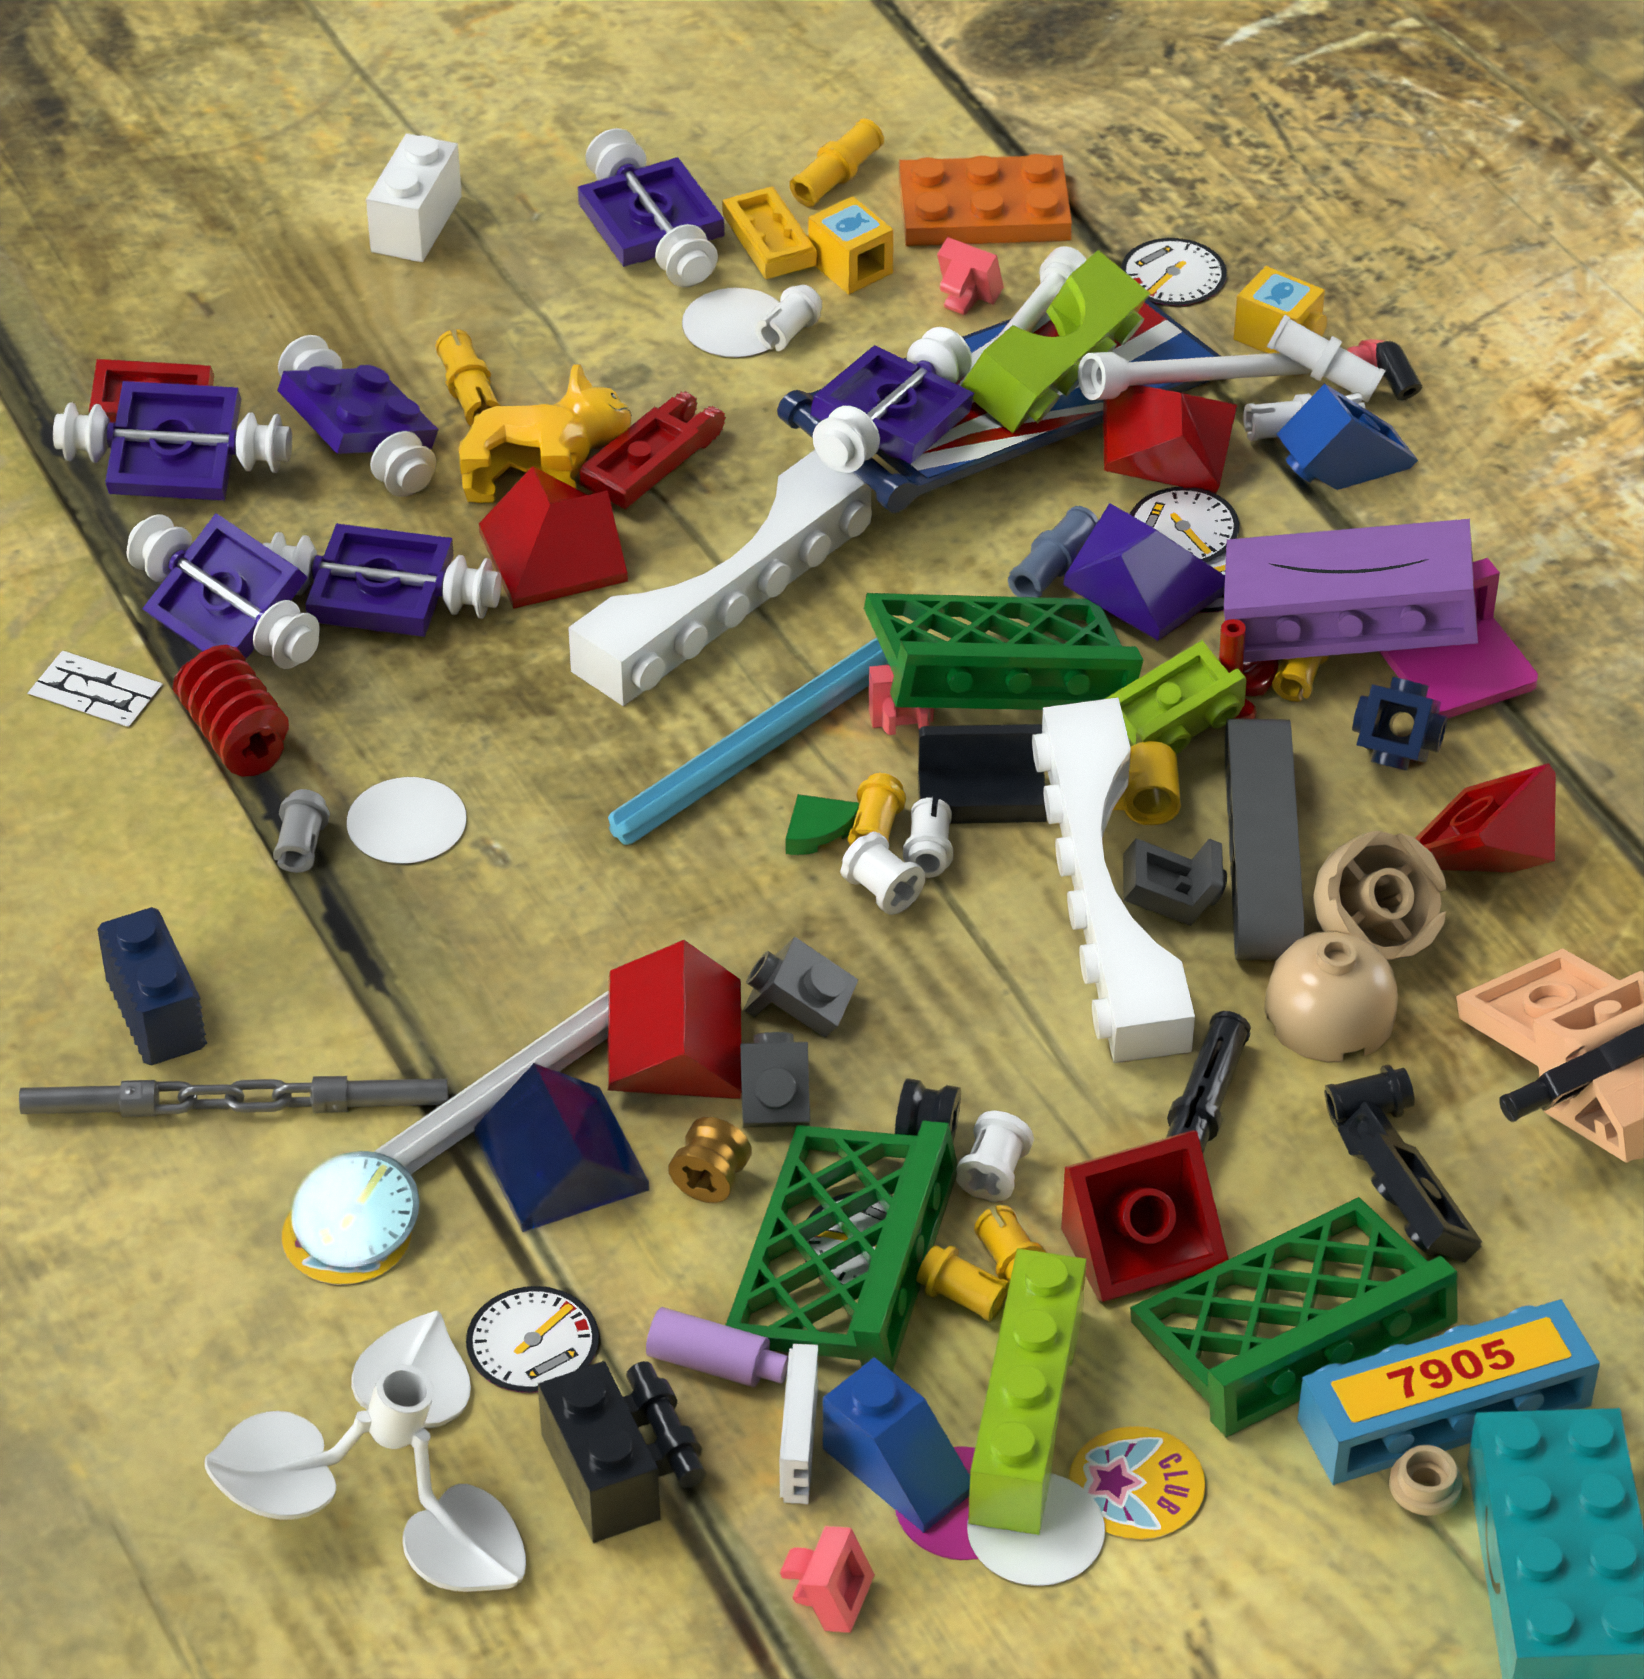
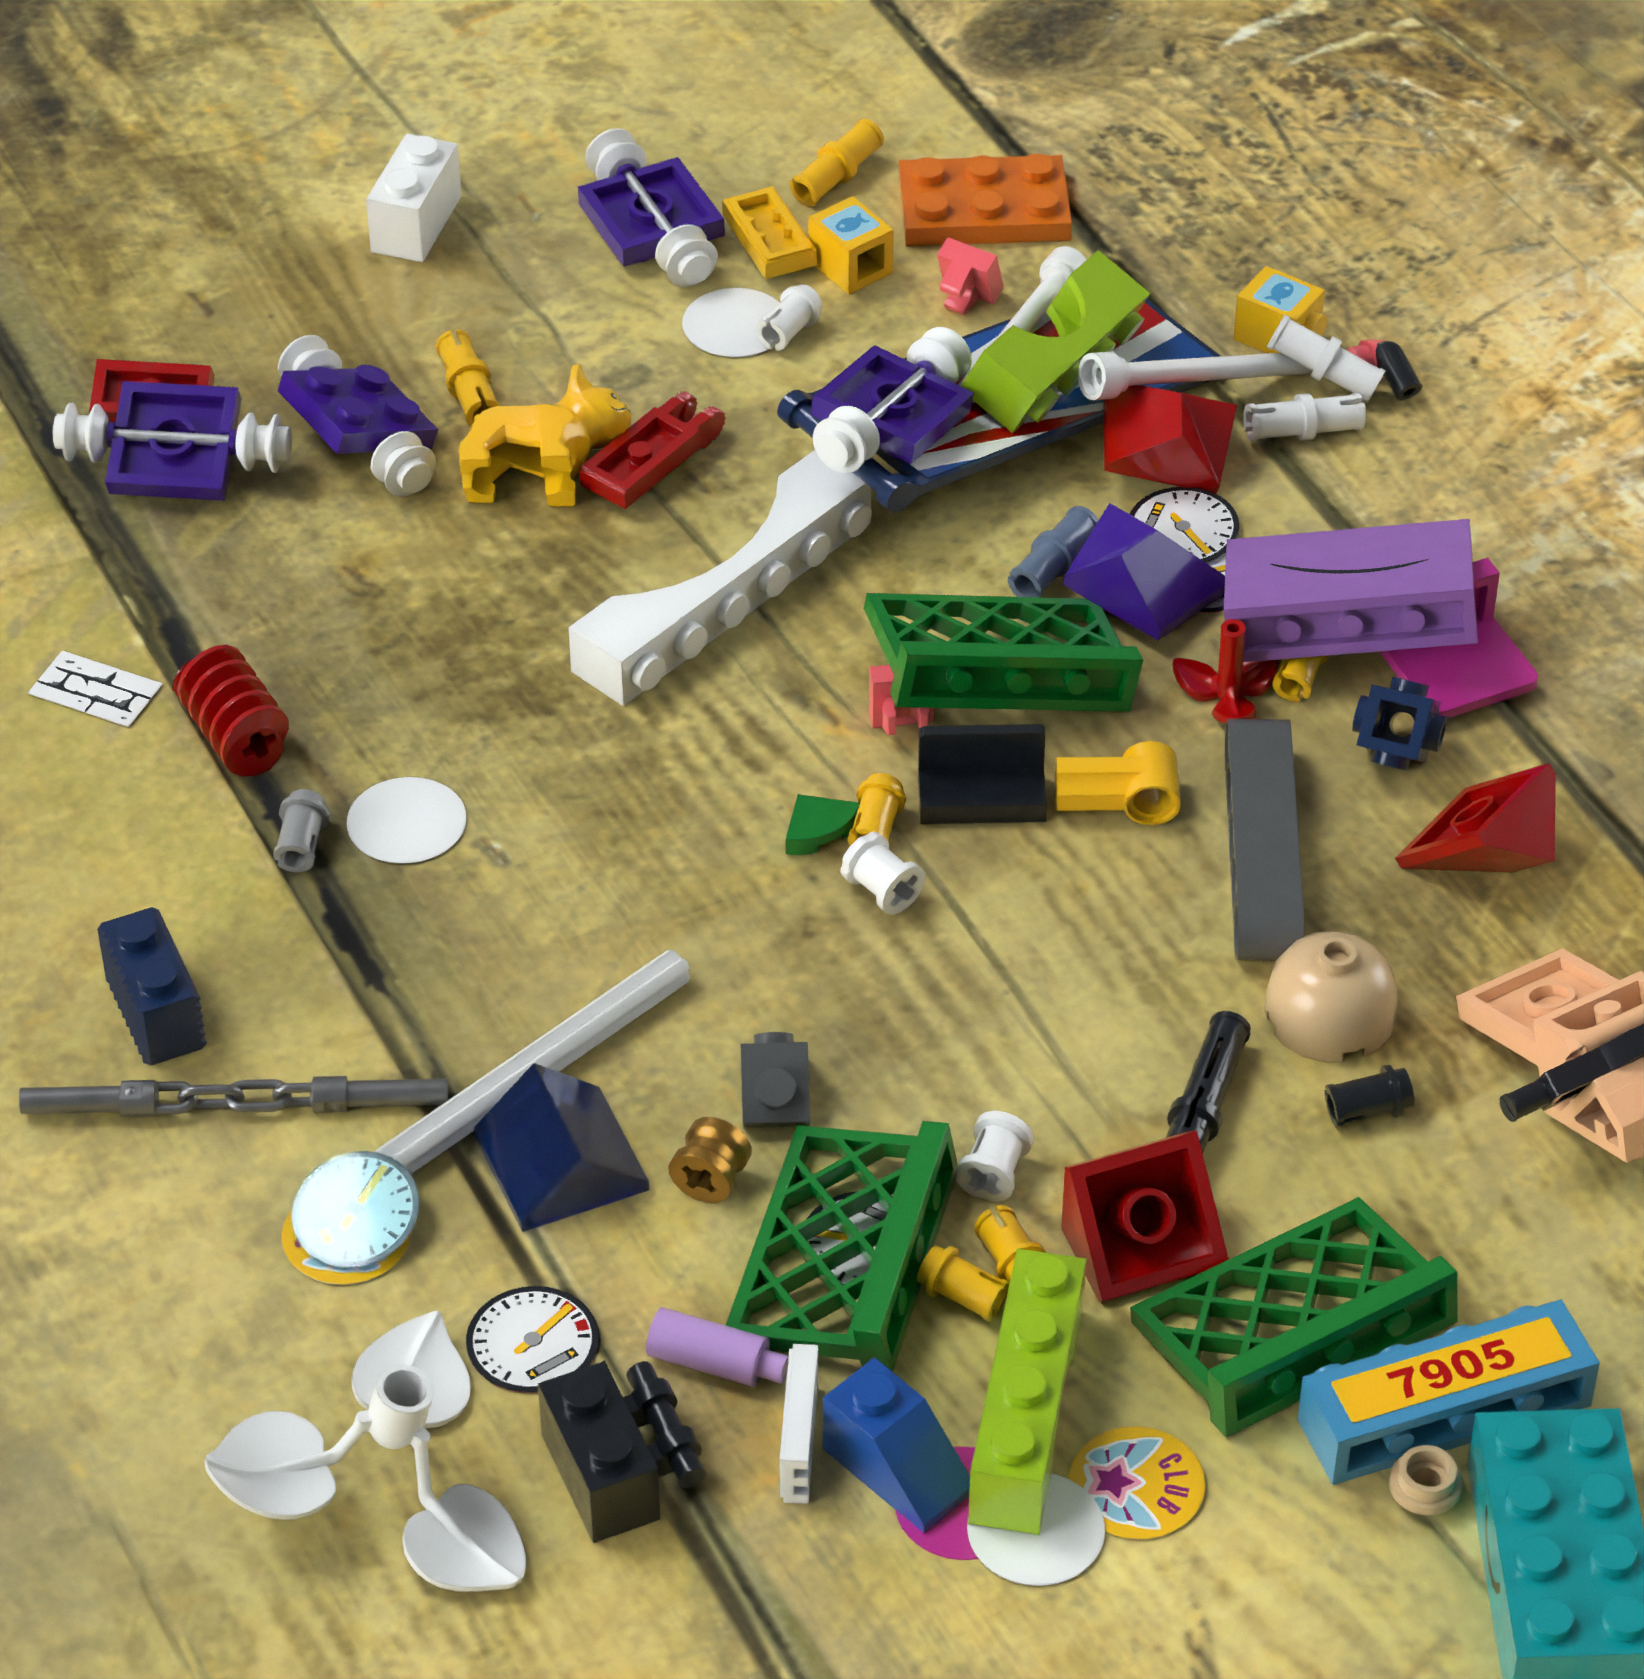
dark purple plate [127,513,320,669] -> none
dark purple plate [263,523,502,637] -> none
red slope [479,466,628,609] -> none
red slope [607,940,742,1099] -> none
medium azure axle [608,638,889,845] -> none
dark grey bracket [743,937,858,1038] -> none
coral tile [780,1526,875,1633] -> none
black wheel [895,1078,961,1142] -> none
white pin [903,798,953,878] -> none
white arch [1032,698,1195,1063] -> none
lime bracket [1105,640,1246,755] -> none
white sticker [1121,238,1227,306] -> none
dark grey bracket [1123,838,1227,926] -> none
blue slope [1277,383,1418,490] -> none
tan cylinder [1313,830,1446,961] -> none
black hinge [1338,1101,1482,1263] -> none

